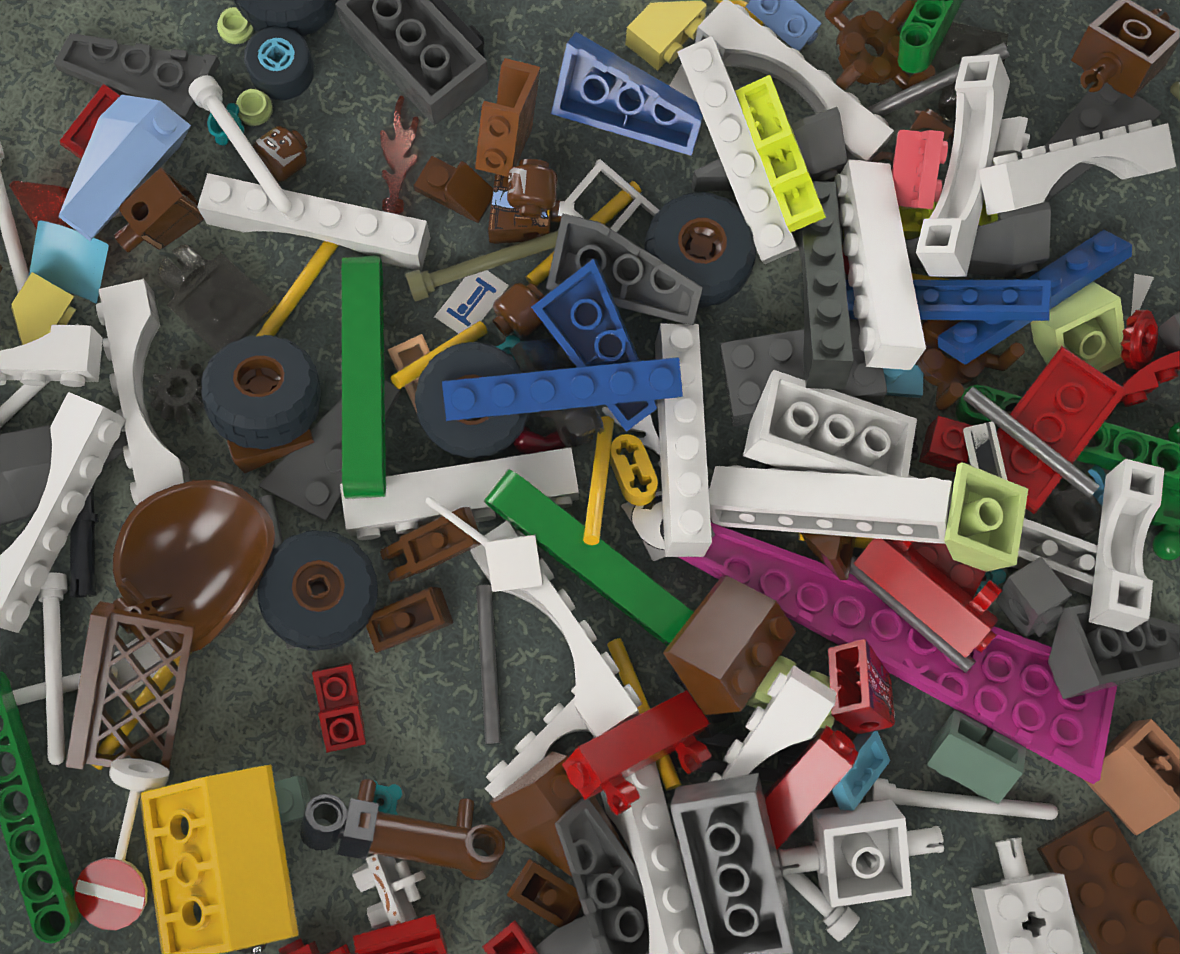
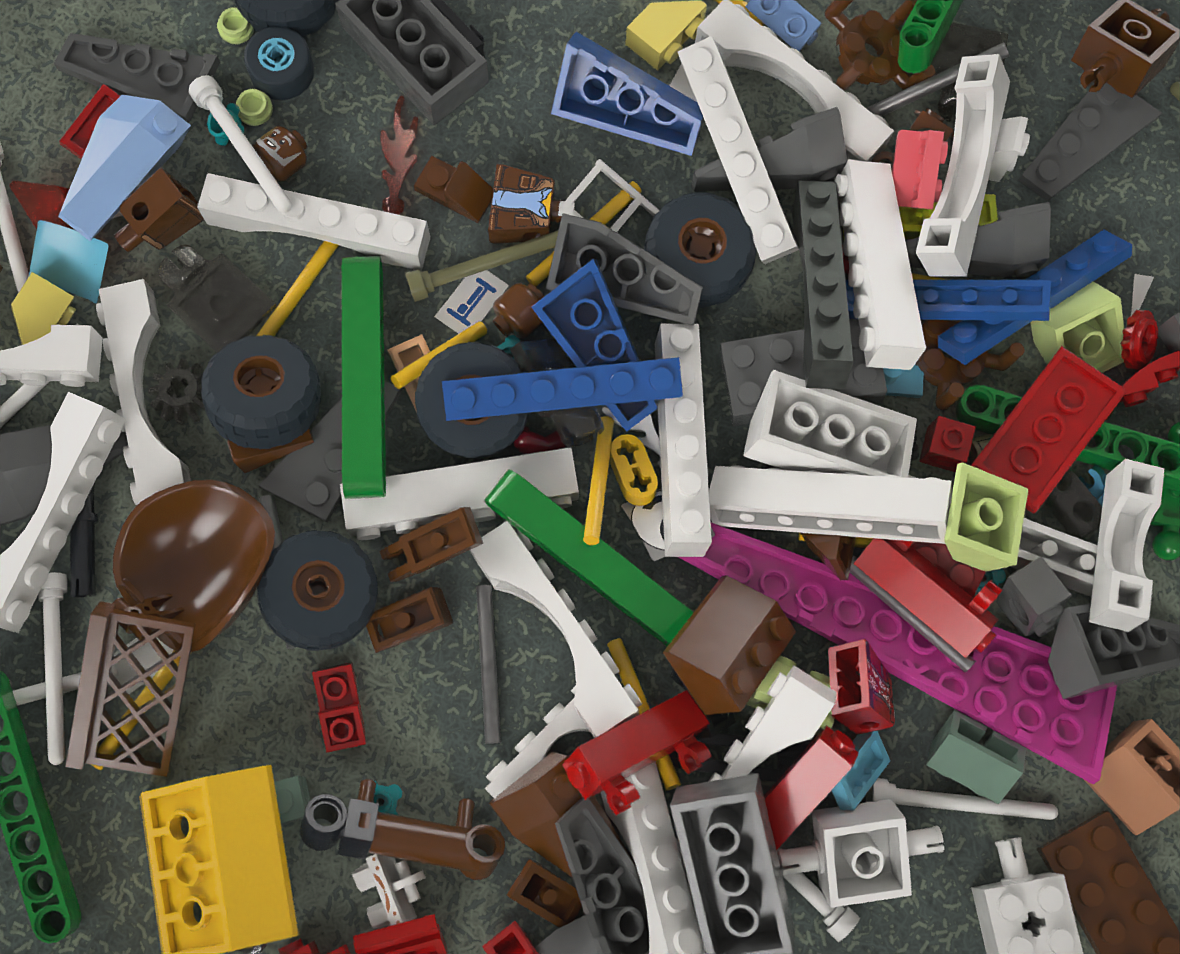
piece [75,758,170,930] -> none
white piece [426,497,543,592] -> none
dark orange panel [475,58,541,177] -> none
reddish brown head [507,159,557,218] -> none
neon yellow slope [735,75,826,233] -> none
flat silver bar [963,387,1100,498] -> none
sticker [963,422,1007,480] -> none
white arch [979,120,1176,215] -> none

